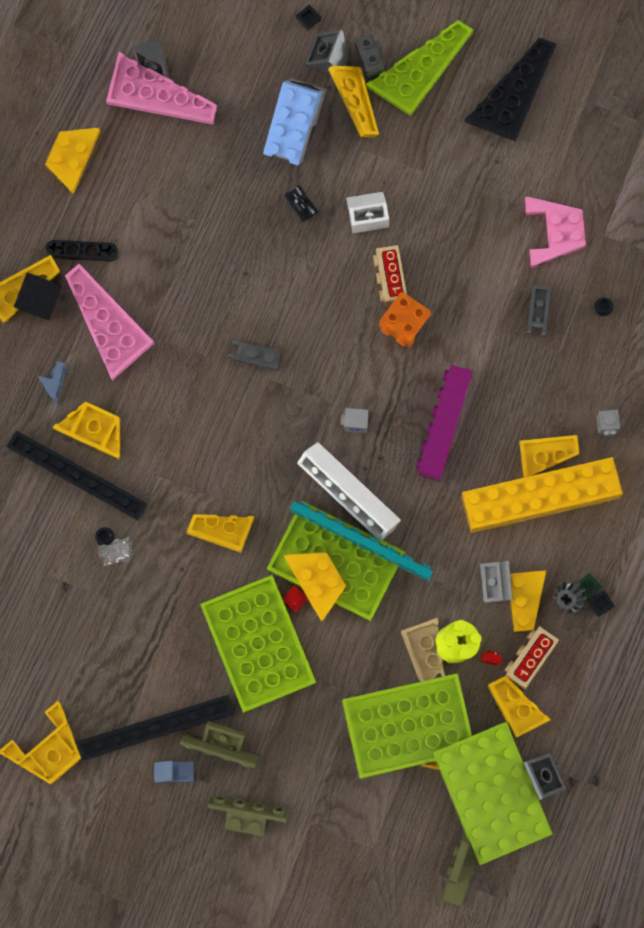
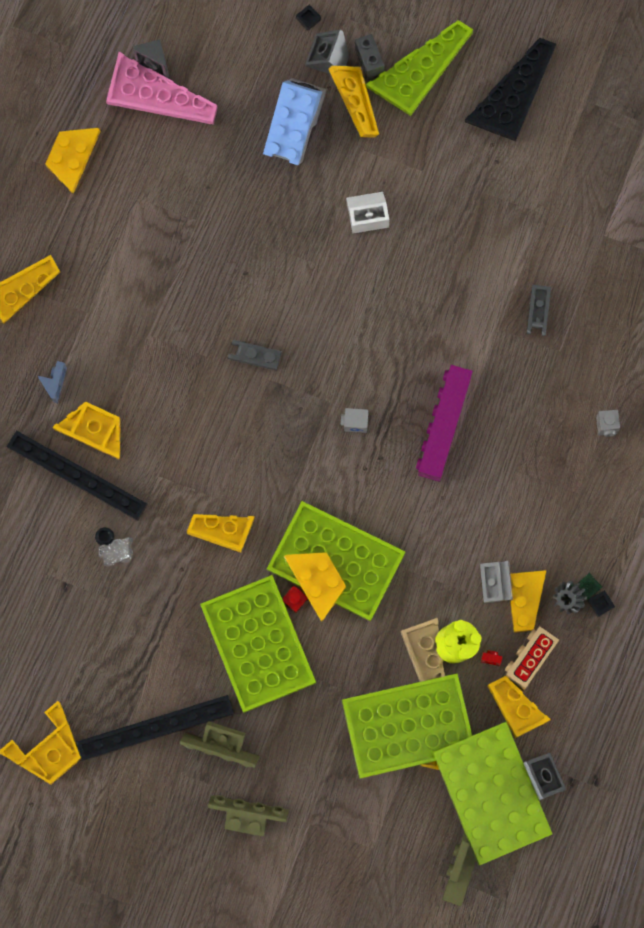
black slope [14,272,62,321] -> none
black beam [46,240,119,262] -> none
bright pink wing [65,264,154,381] -> none
sand blue slope [154,761,194,783] -> none
black hips [284,185,318,223] -> none
teal plate [290,501,433,582] -> none
white brick [297,442,401,542] -> none
brick [373,245,407,307] -> none
orange bracket [379,292,431,348] -> none
yellow brick [461,457,623,533] -> none
yellow wing [519,435,579,478] -> none
bright pink wing [524,197,586,268] -> none
black plate [594,298,613,316] -> none

